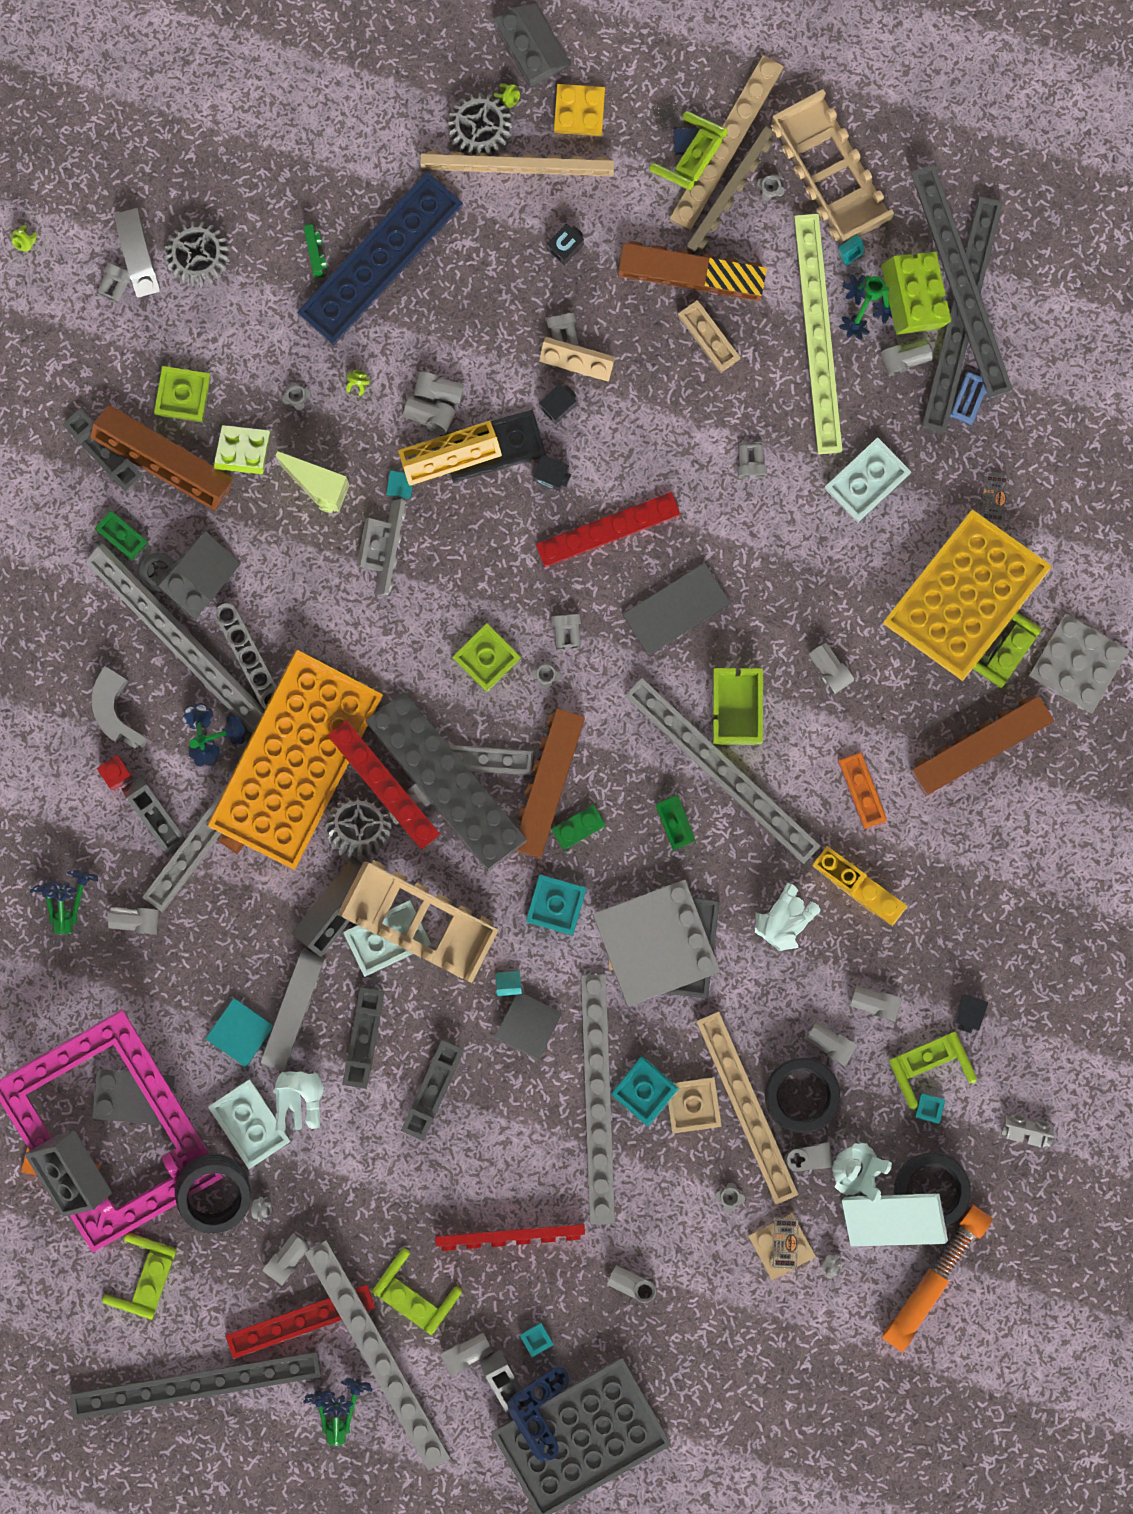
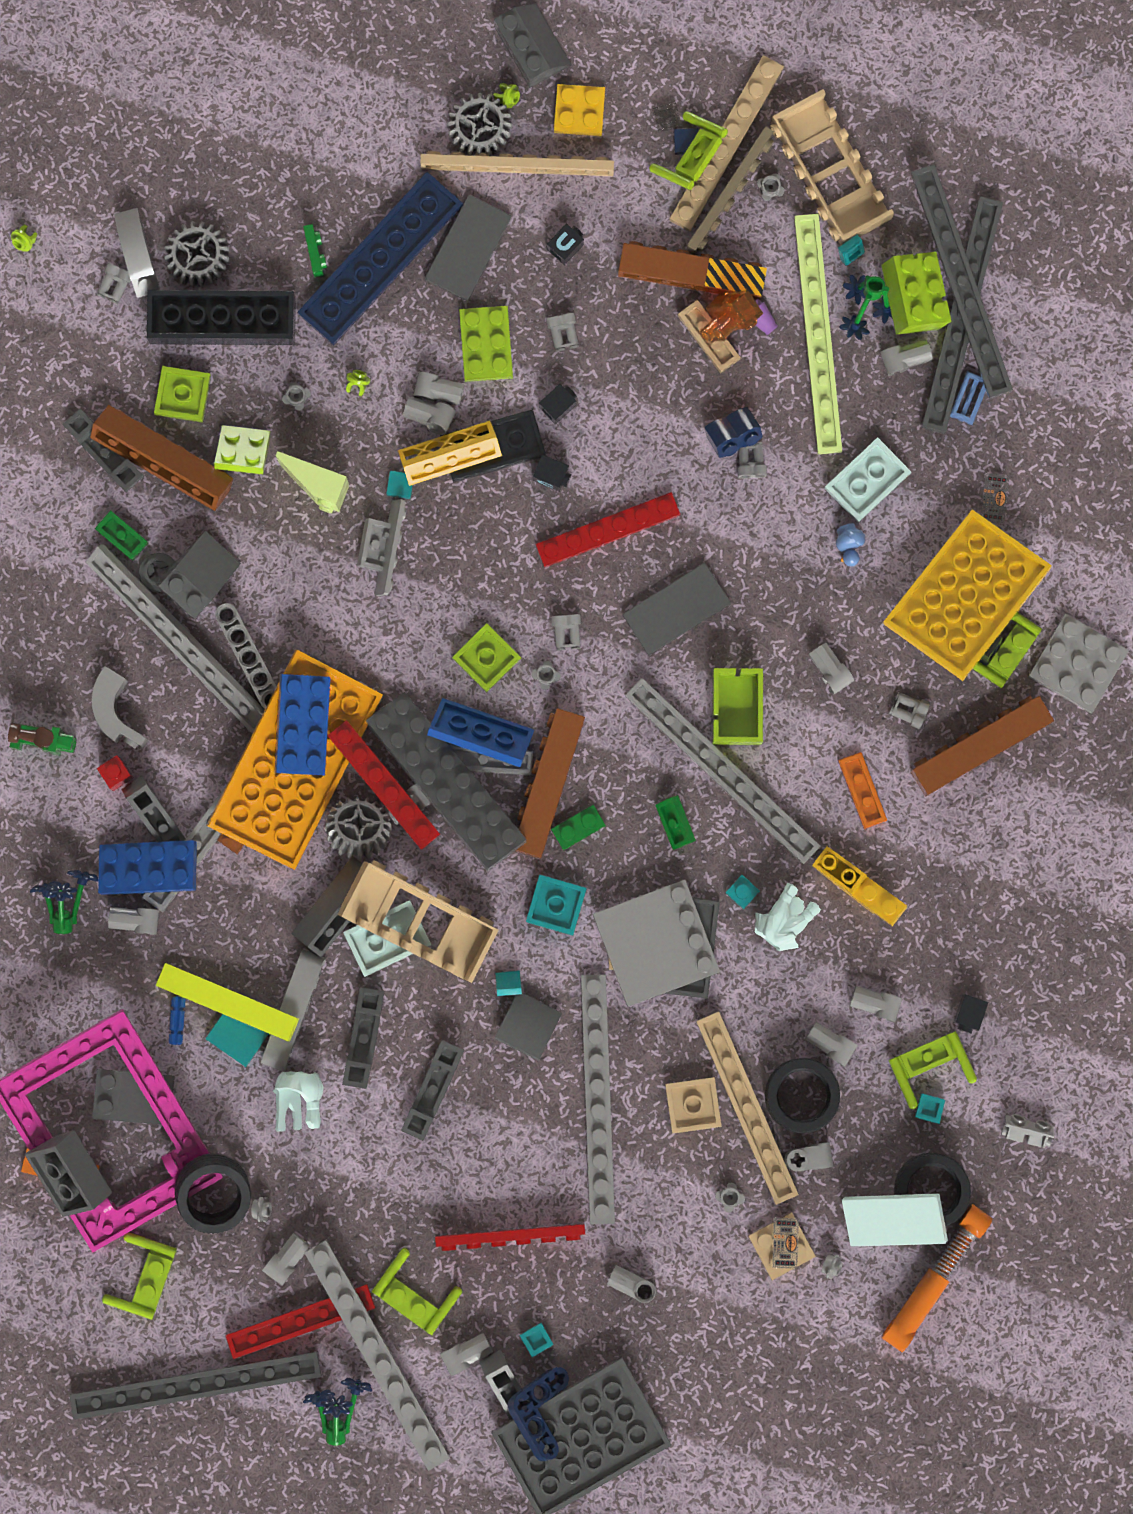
dark blue plant [183,703,246,767] -> none
light aqua plate [208,1079,291,1169] -> none
tan plate [539,337,615,382] -> none
teal tile [611,1056,680,1127] -> none
light aqua piece [832,1143,892,1203] -> none
none -> hips [8,723,77,756]
none -> blue plate [98,840,197,895]
none -> black brick [146,290,296,345]
none -> neon yellow tile [156,963,299,1042]
none -> blue axle [169,996,186,1045]
none -> blue plate [274,674,330,775]
none -> dark grey tile [425,195,512,302]
none -> blue plate [427,698,534,767]
none -> lime plate [459,306,513,382]
none -> clear orange brick [699,290,764,342]
none -> dark blue brick [704,407,763,458]
none -> teal plate [725,875,760,909]
none -> medium lavender cone [744,299,778,335]
none -> medium blue animal [836,523,866,567]
none -> light grey piece [889,692,931,729]

